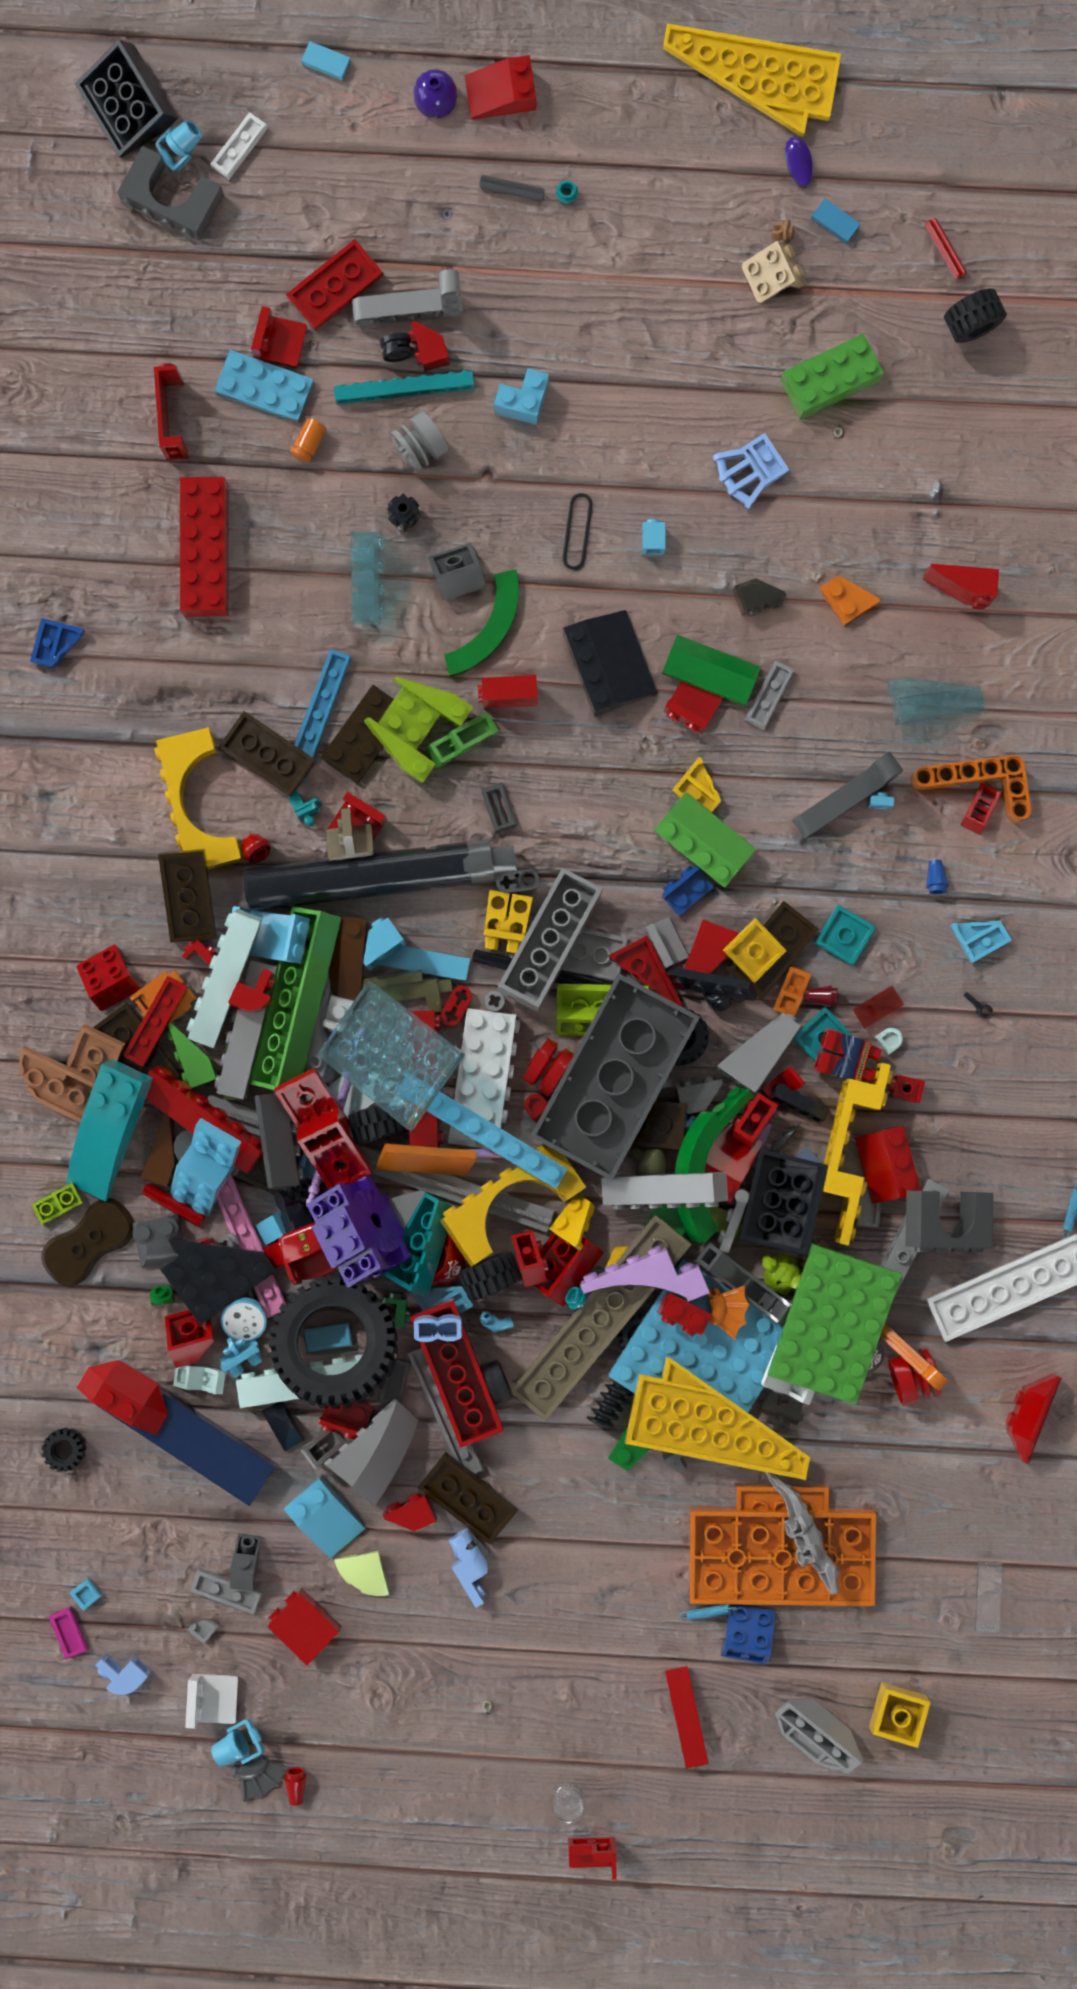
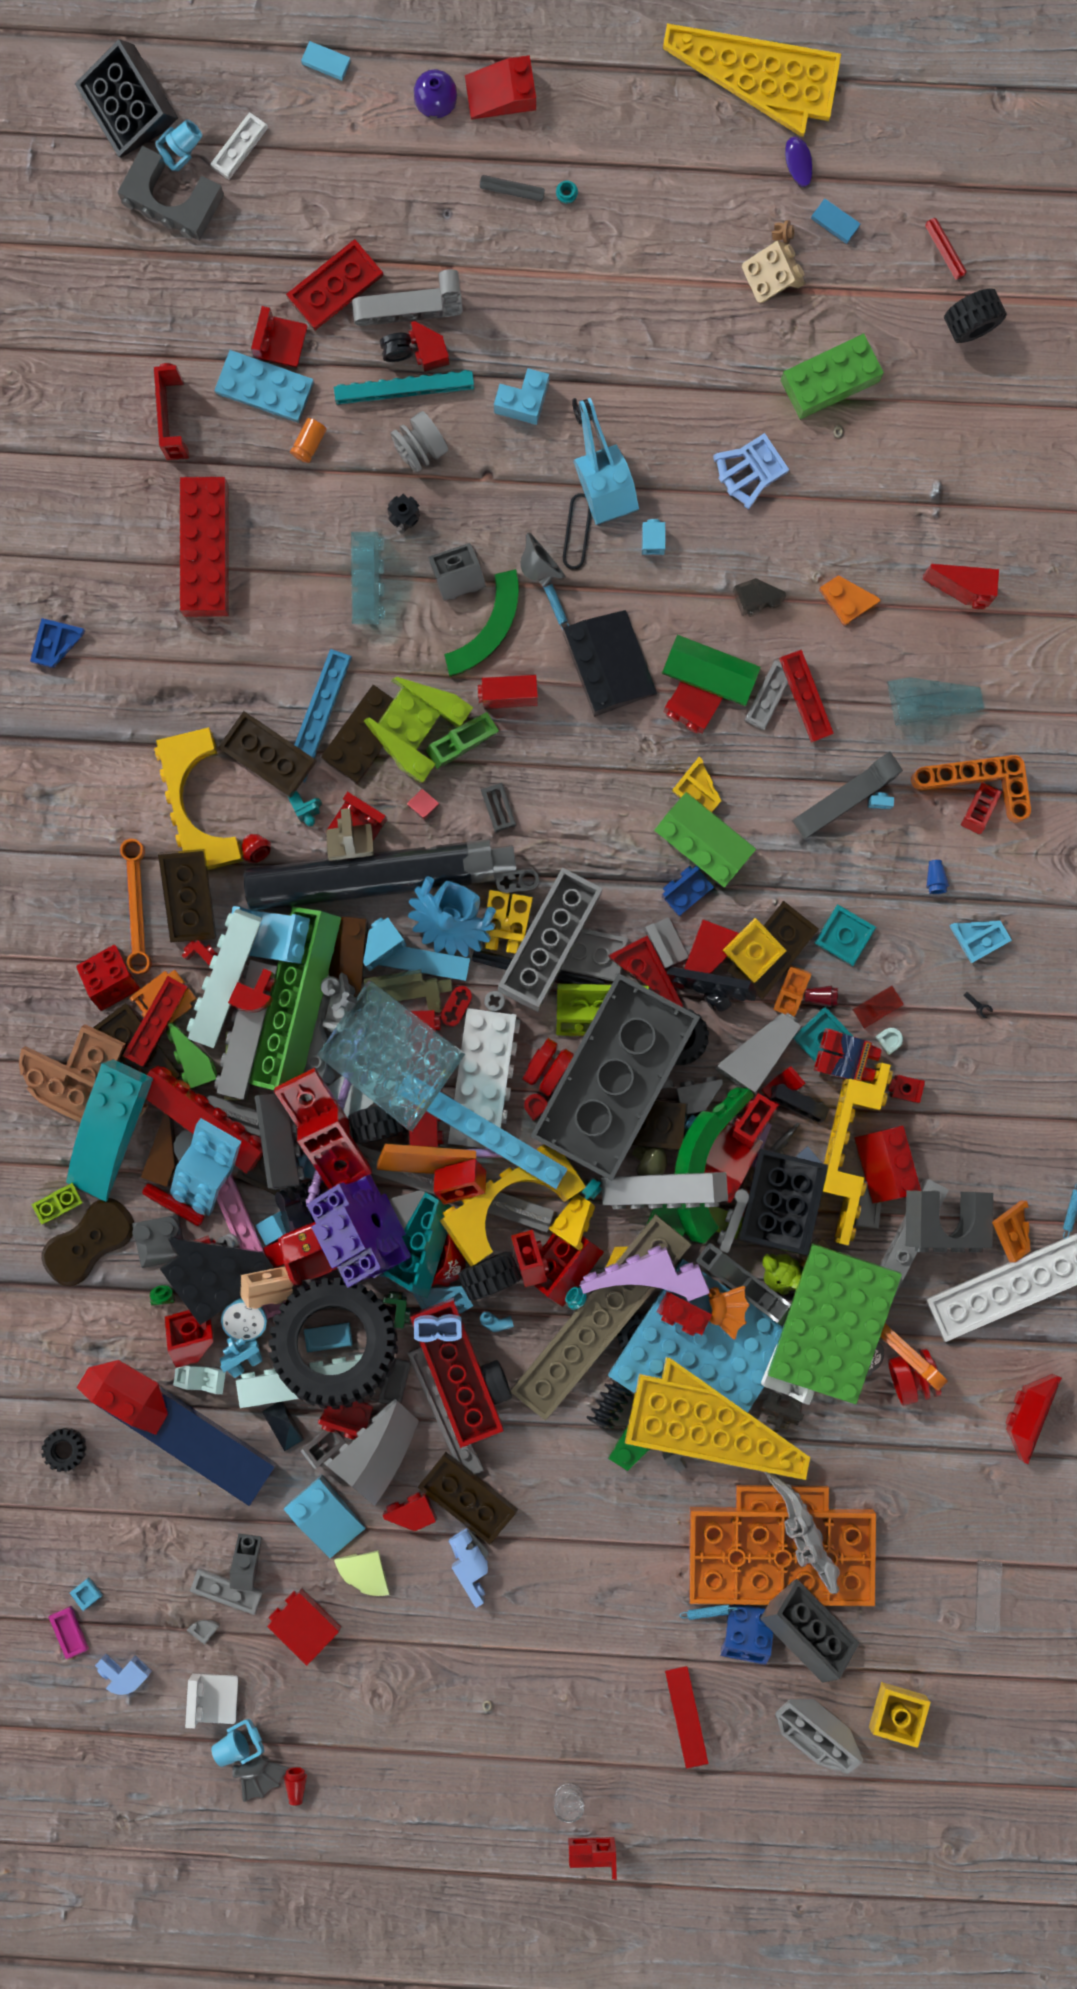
none -> orange piece [120,839,152,975]
none -> light nougat brick [241,1267,293,1309]
none -> dark grey hips [321,973,357,1012]
none -> coral slope [407,789,439,821]
none -> dark azure piece [408,876,496,957]
none -> red brick [433,1159,486,1205]
none -> dark grey hat [520,533,566,586]
none -> medium azure piece [542,581,569,630]
none -> medium azure slope [572,398,639,525]
none -> teal plate [582,1179,602,1200]
none -> dark grey slope [760,1579,859,1683]
none -> red plate [779,649,834,743]
none -> orange wing [992,1201,1030,1263]

